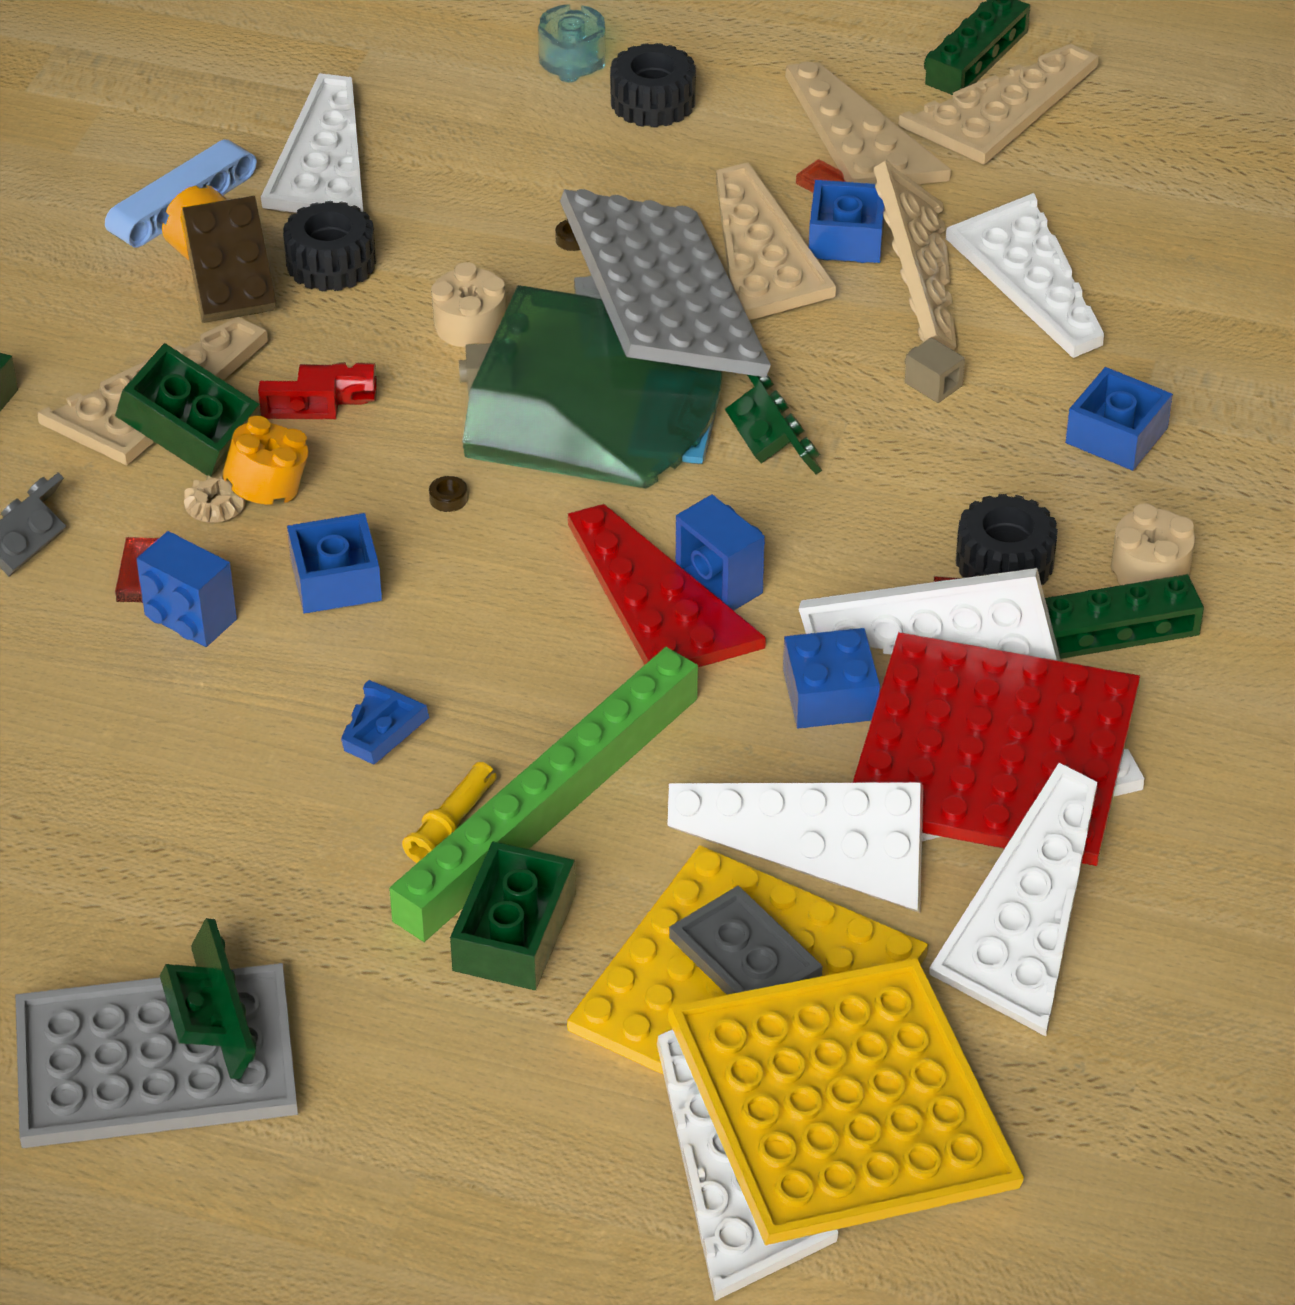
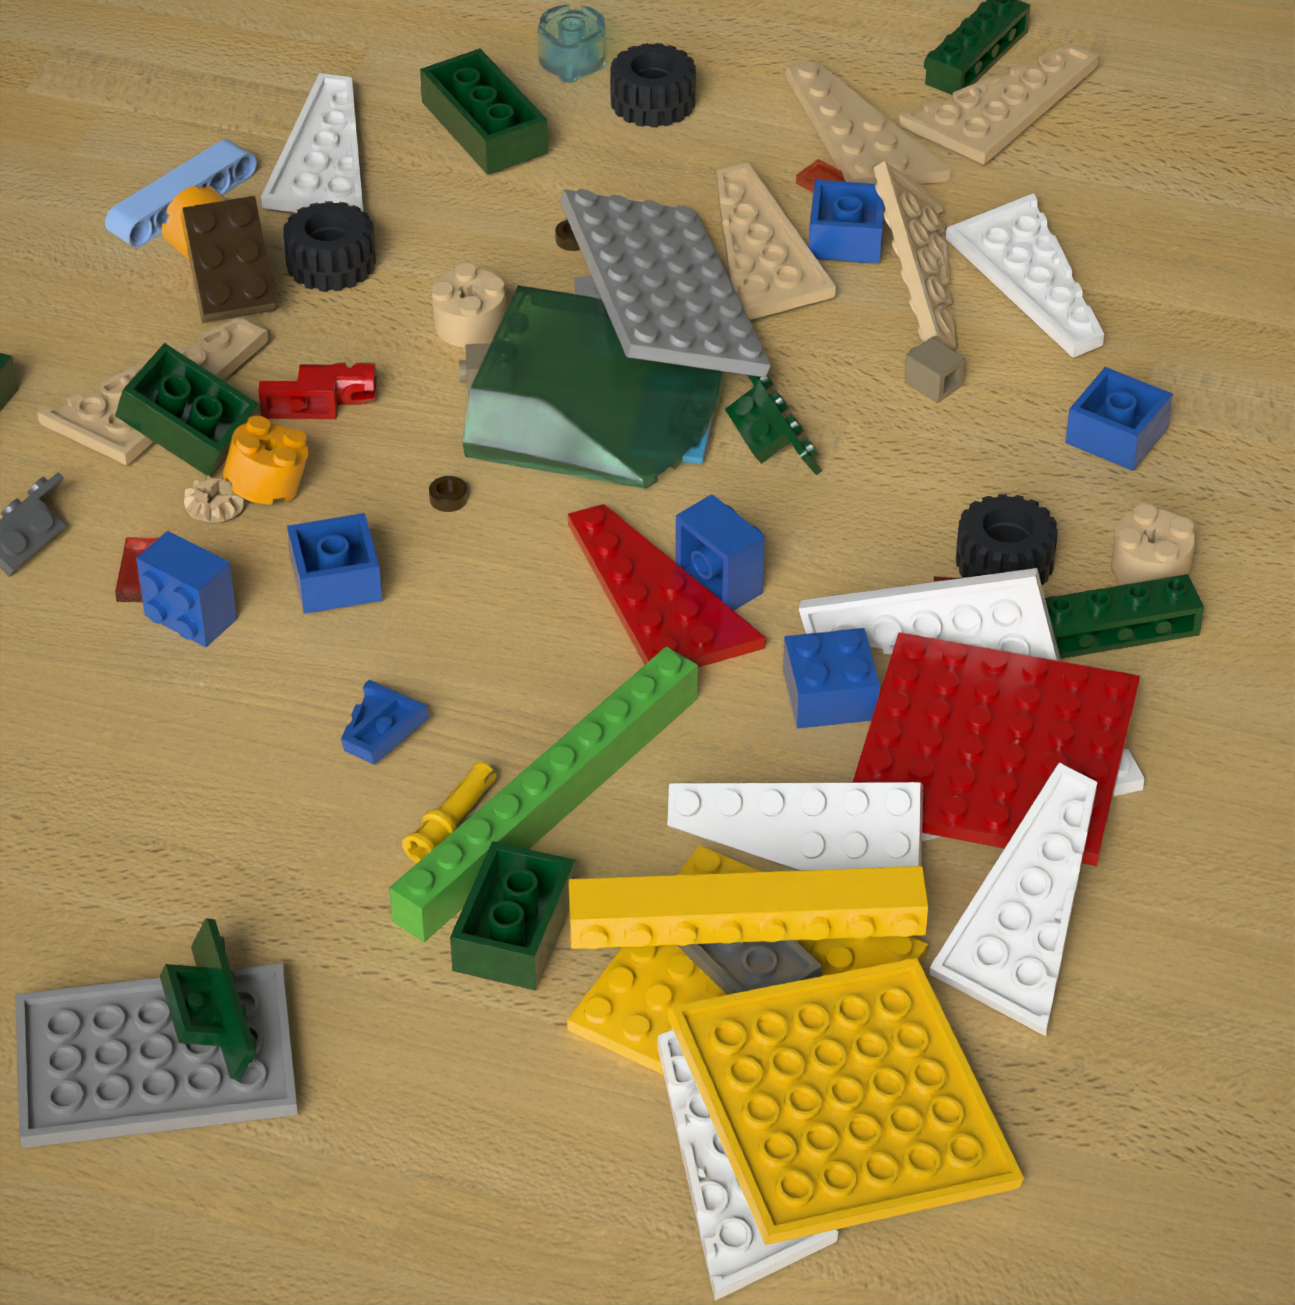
none -> dark green brick [420,48,548,175]
none -> yellow brick [569,866,928,949]

